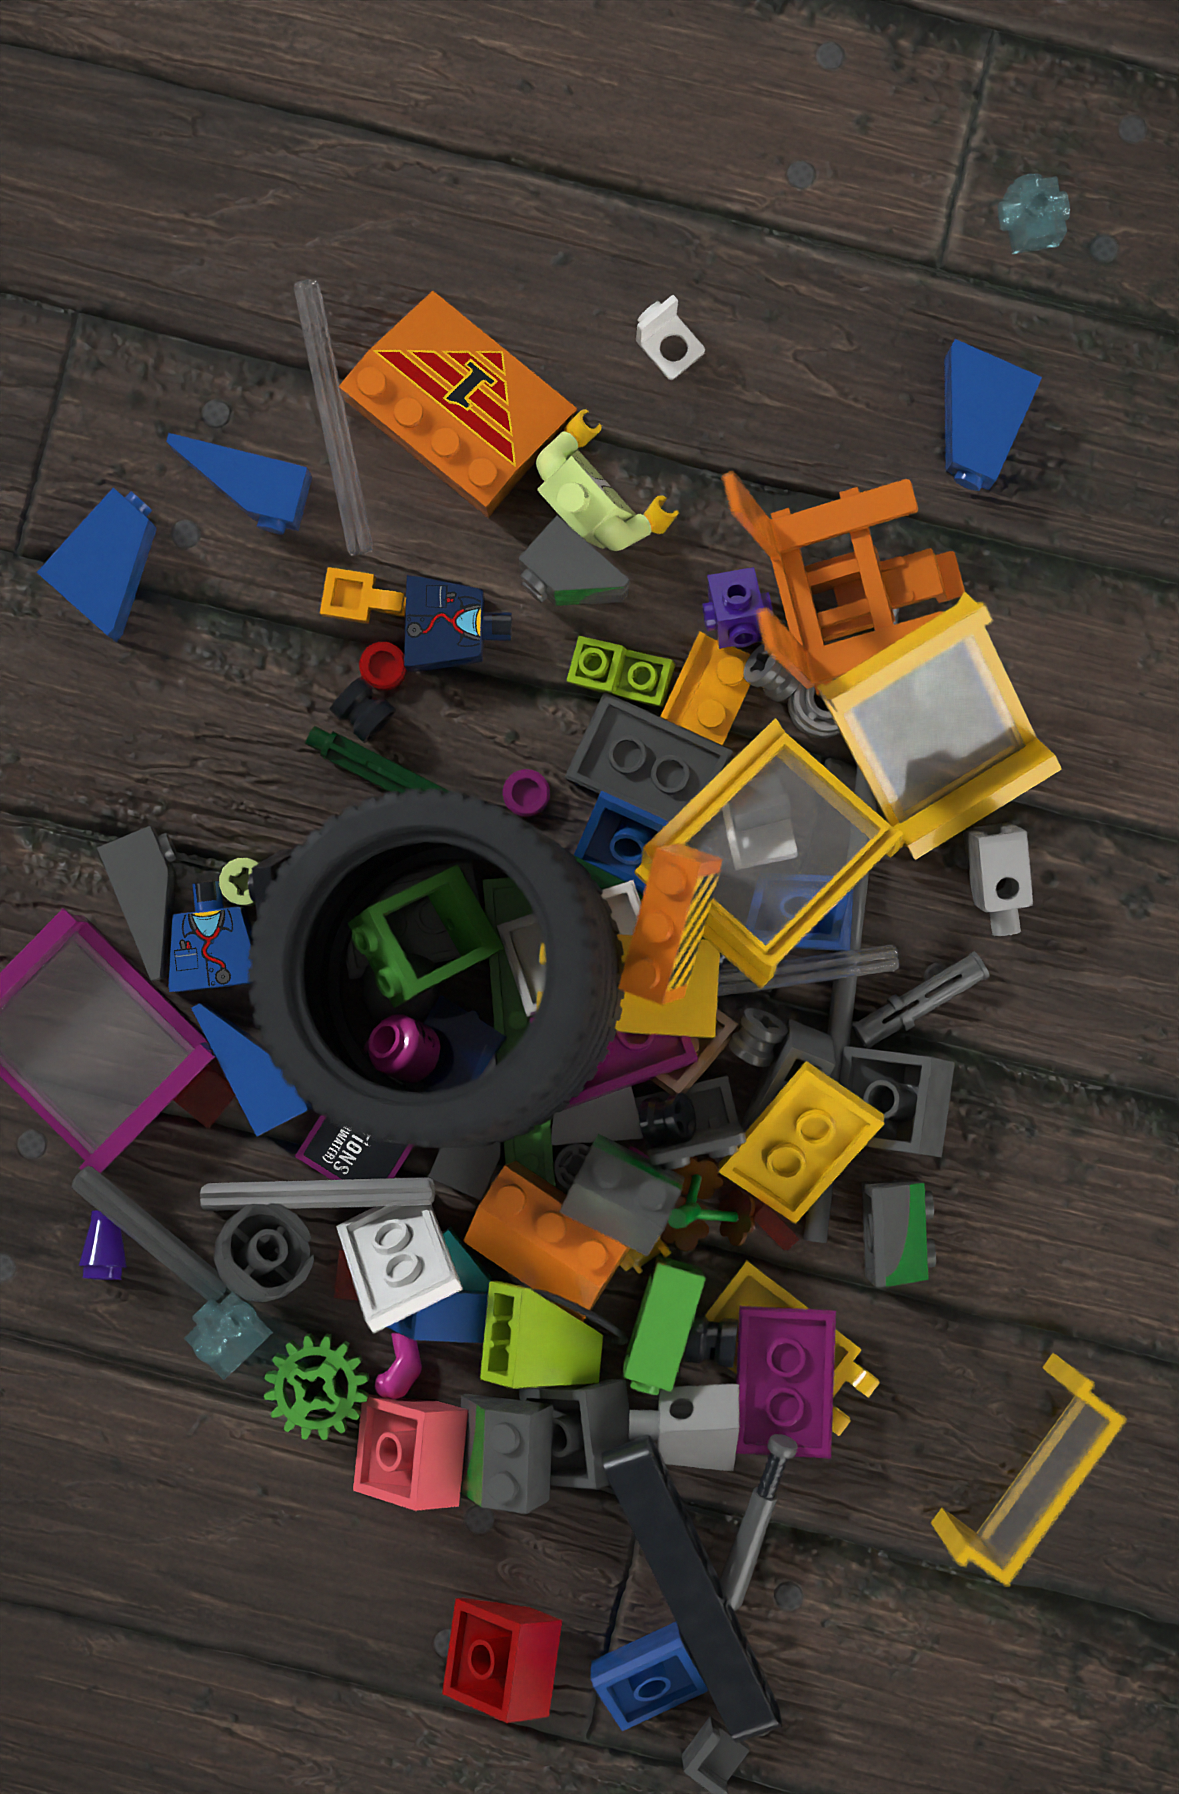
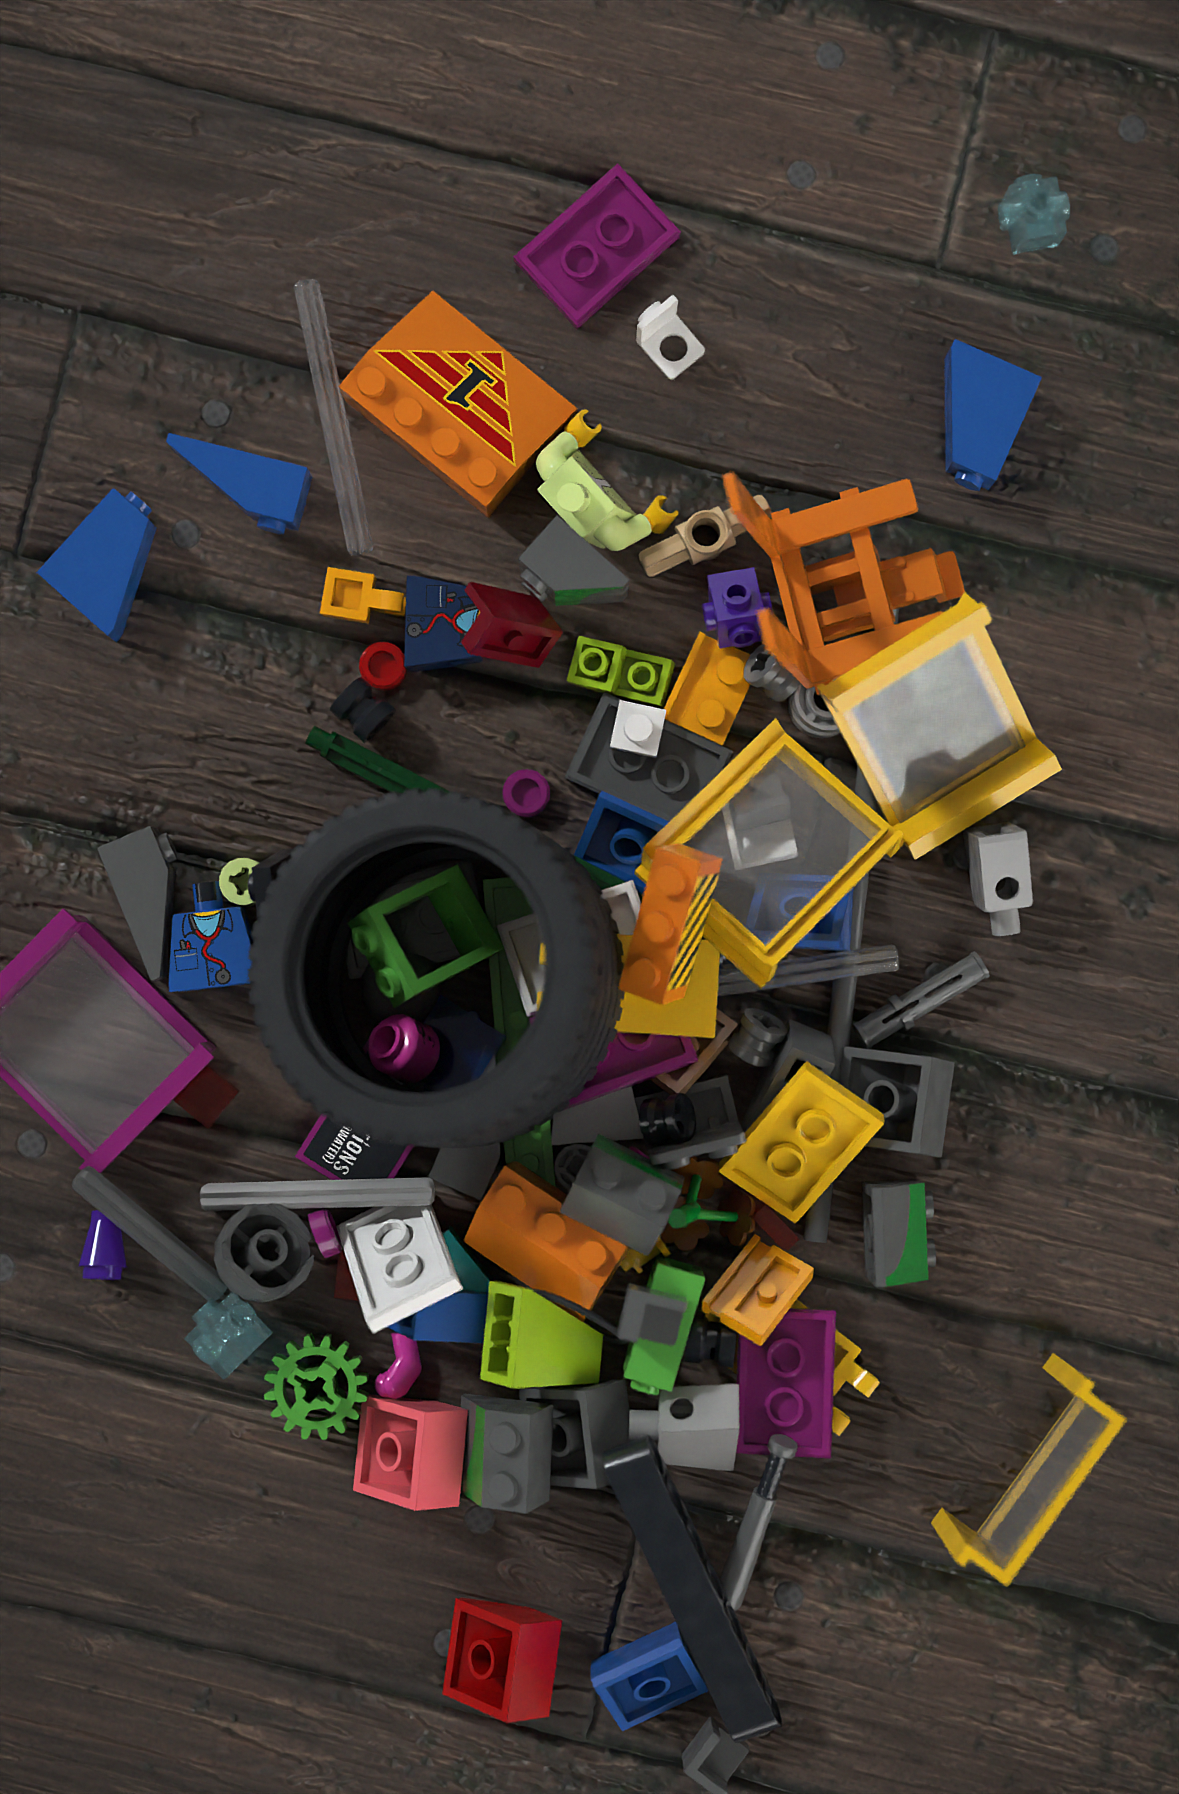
blue slope [191,1003,312,1136] -> none
none -> magenta tile [308,1208,343,1258]
none -> dark red panel [461,581,563,668]
none -> magenta tile [513,163,681,329]
none -> white plate [610,700,666,758]
none -> dark grey panel [617,1283,688,1346]
none -> tan axle [638,495,772,577]
none -> light orange plate [701,1234,814,1346]

